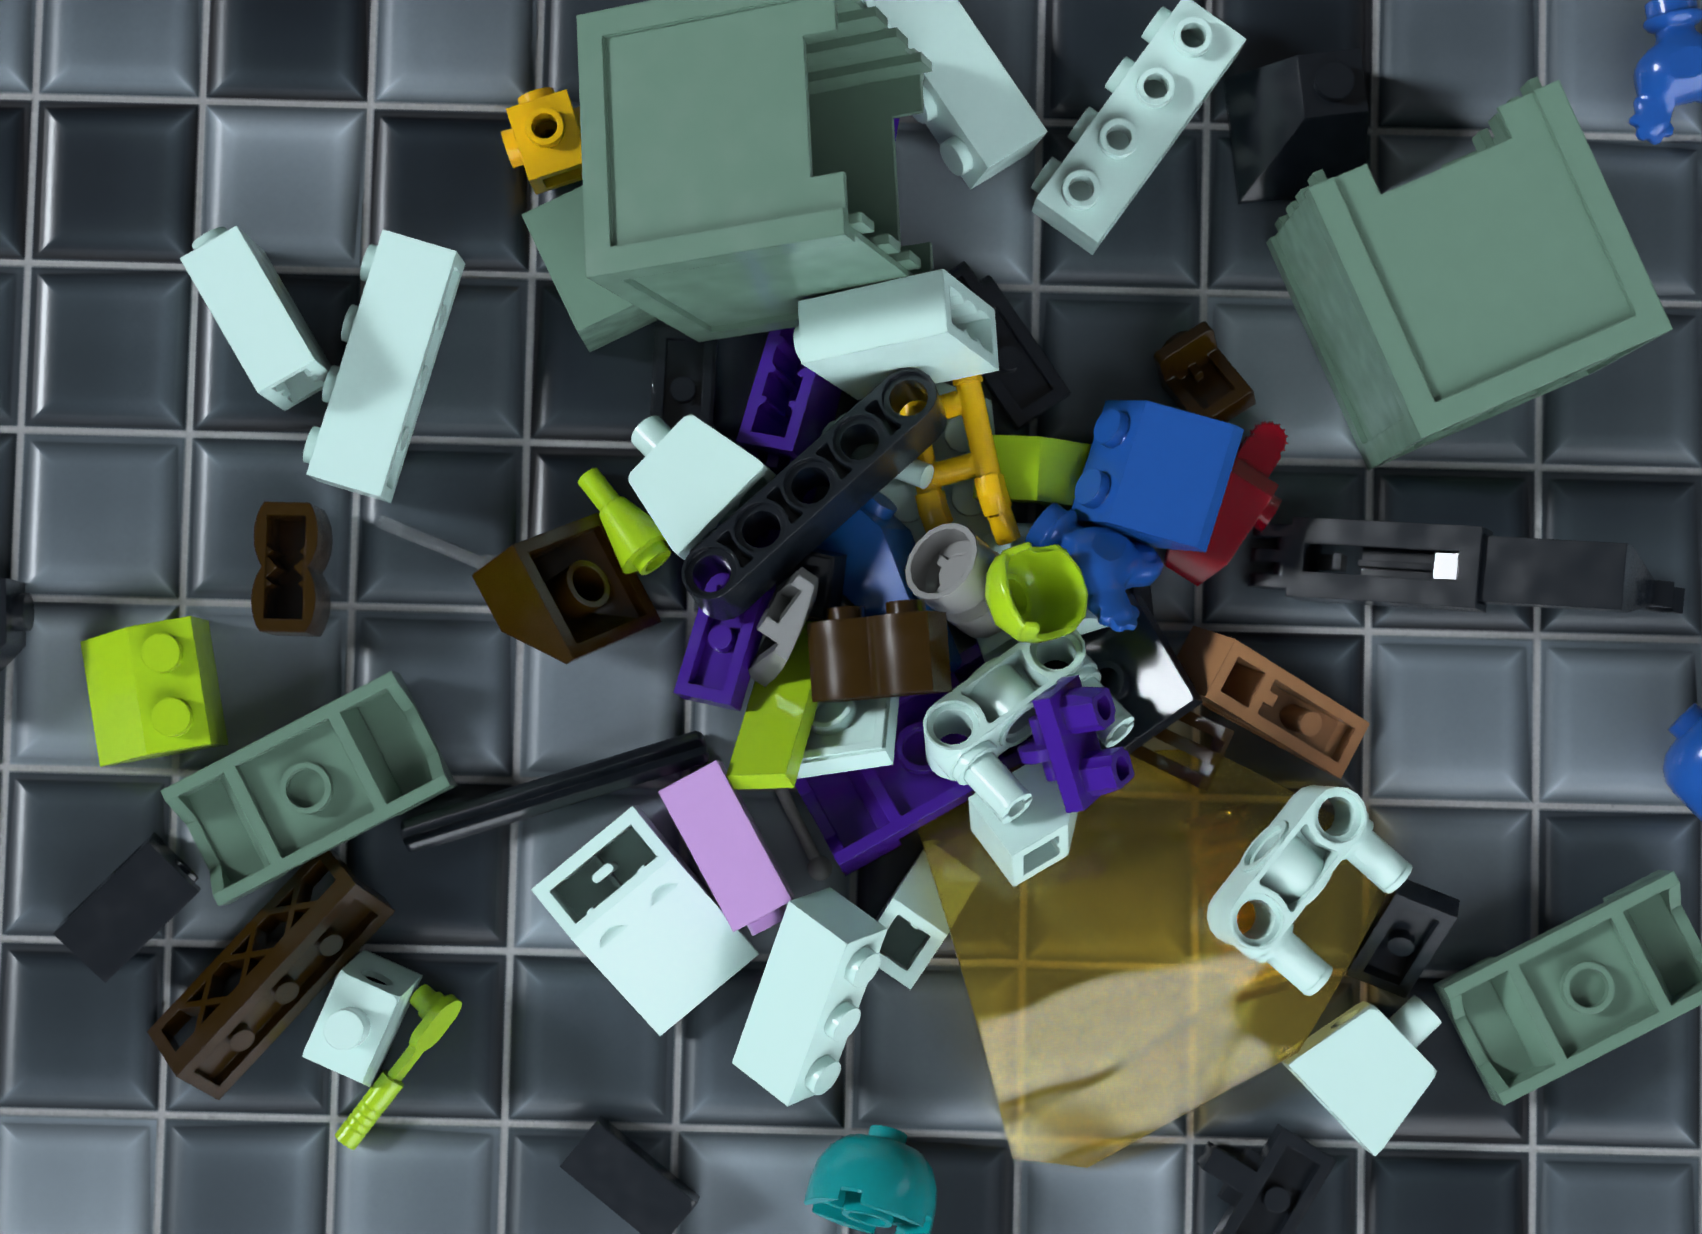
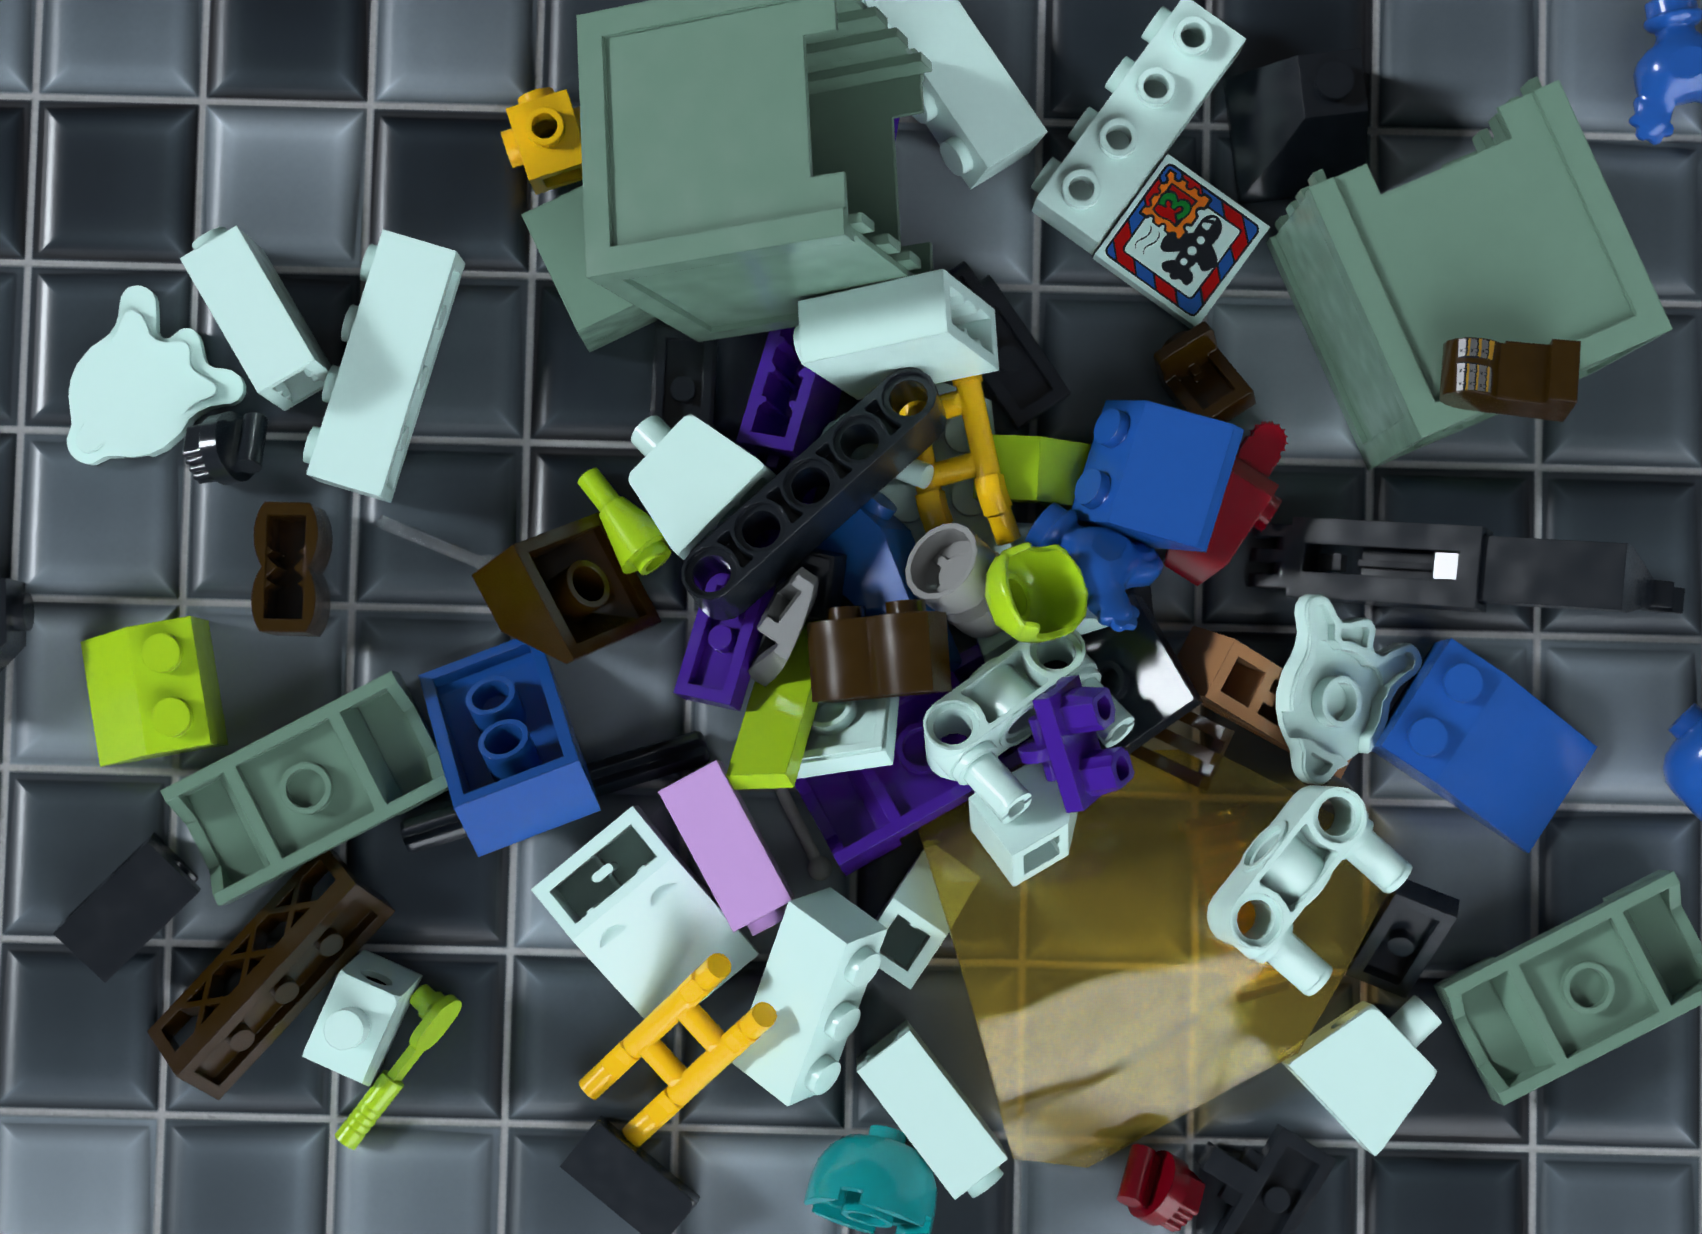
none -> light aqua tile [67,285,246,465]
none -> black piece [182,411,269,485]
none -> blue slope [418,639,601,857]
none -> yellow piece [578,953,777,1148]
none -> light aqua brick [856,1019,1008,1200]
none -> tile [1092,154,1270,329]
none -> dark red piece [1117,1144,1205,1232]
none -> light aqua tile [1276,594,1422,785]
none -> blue slope [1371,638,1597,853]
none -> dark brown leg [1439,337,1581,422]

